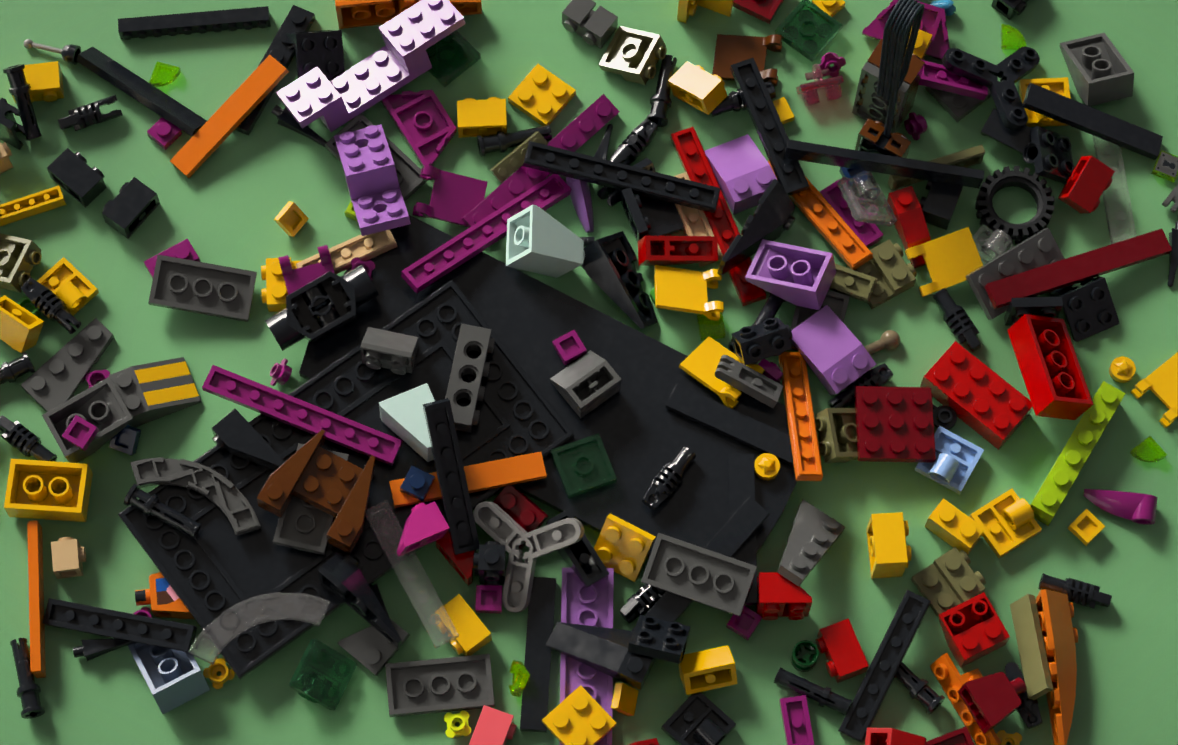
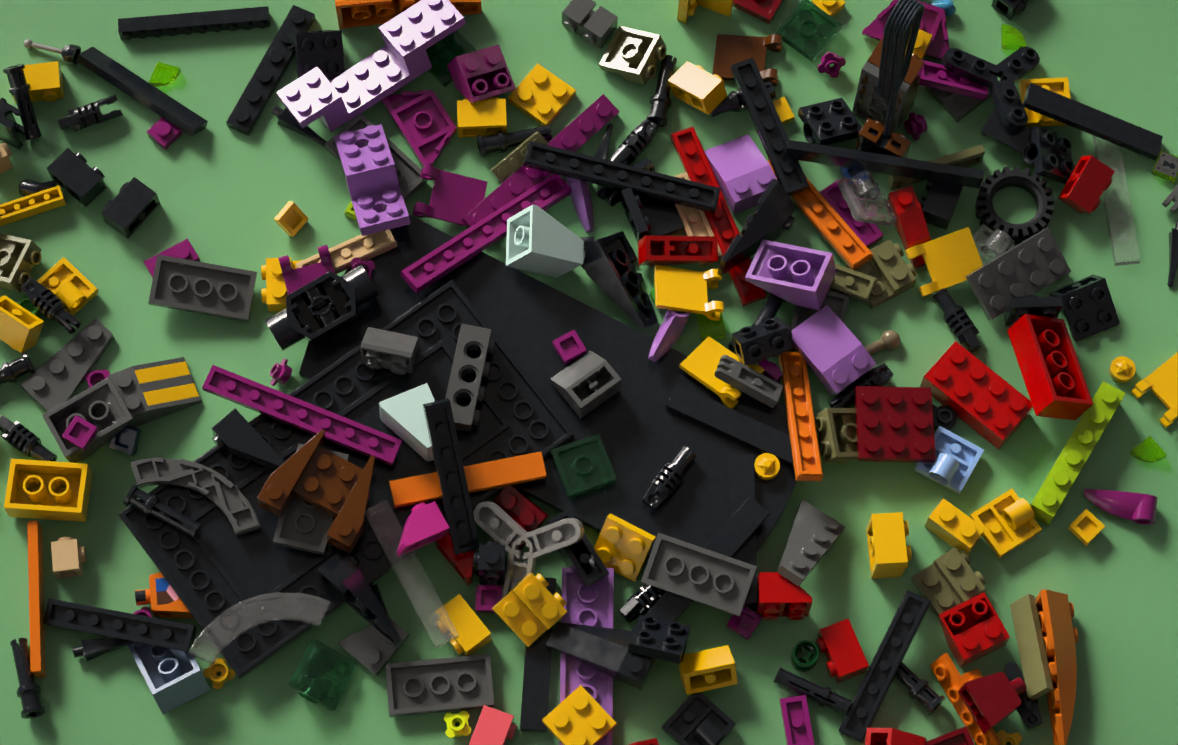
orange tile [170,55,289,178] -> none
dark blue plate [400,465,435,501] -> none
clear neon green tile [509,660,530,697] -> none
yellow tile [611,683,639,716] -> none
clear pink hips [796,64,844,106] -> none
dark red tile [985,229,1172,309] -> none
black hinge [1038,573,1112,609] -> none
dark grey slope [1060,33,1134,107] -> none
none -> black arm [19,179,56,196]
none -> magenta slope [447,44,516,103]
none -> yellow plate [492,573,568,647]
none -> medium lavender piece [648,310,690,362]
none -> black plate [798,98,862,145]

